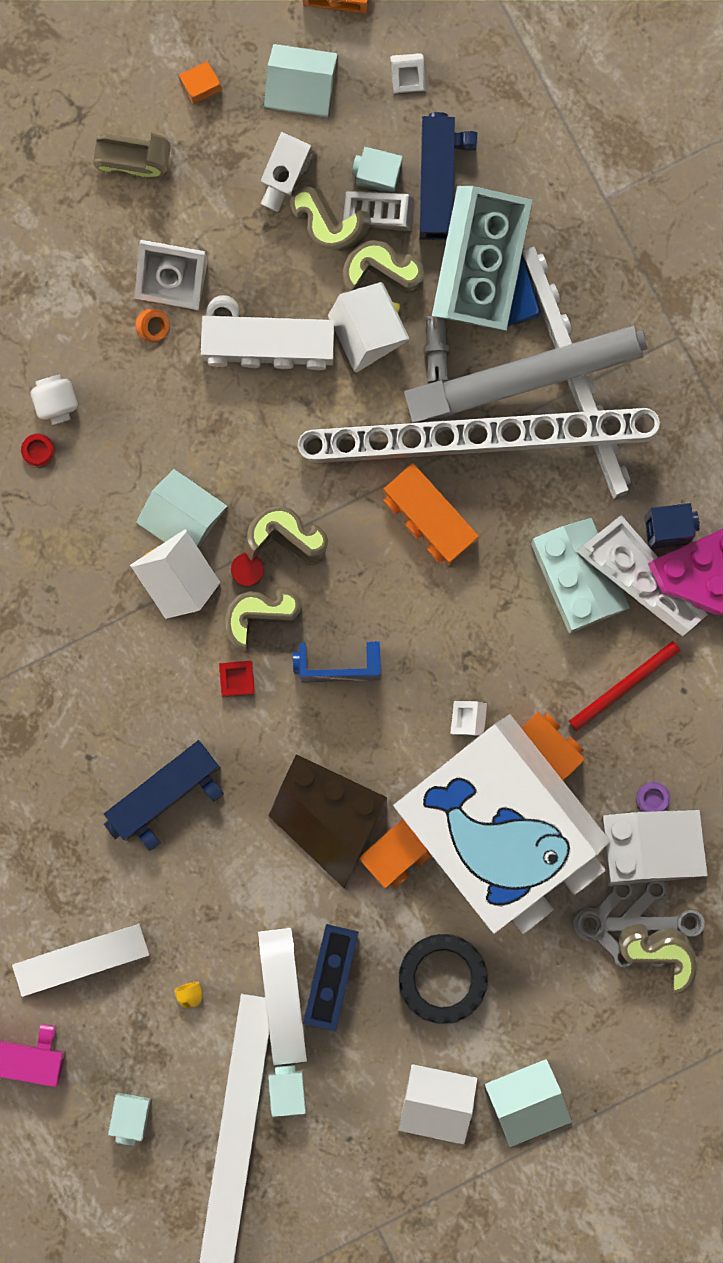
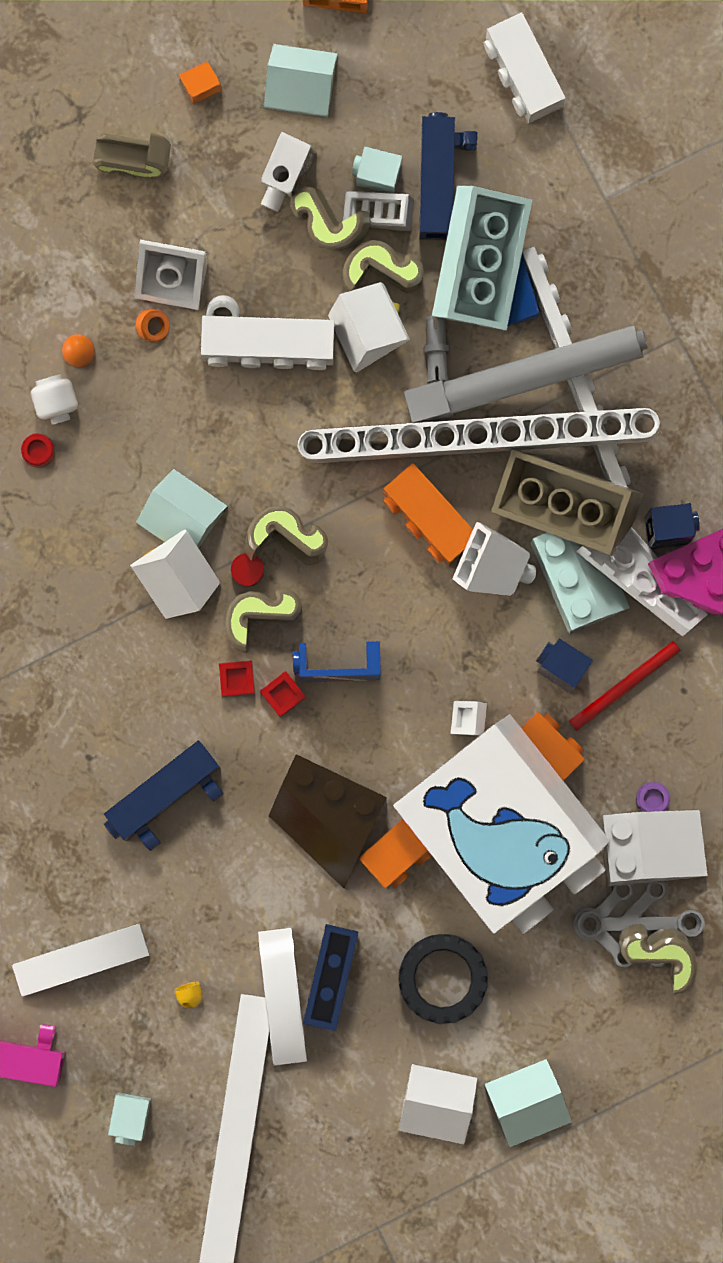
light aqua brick [268,1066,306,1117] -> none
white slope [390,54,426,94] -> none
none -> orange piece [62,334,95,368]
none -> red tile [260,671,306,718]
none -> white torso [452,522,536,596]
none -> white brick [483,12,565,124]
none -> dark tan slope [491,449,644,555]
none -> dark blue brick [536,638,593,693]

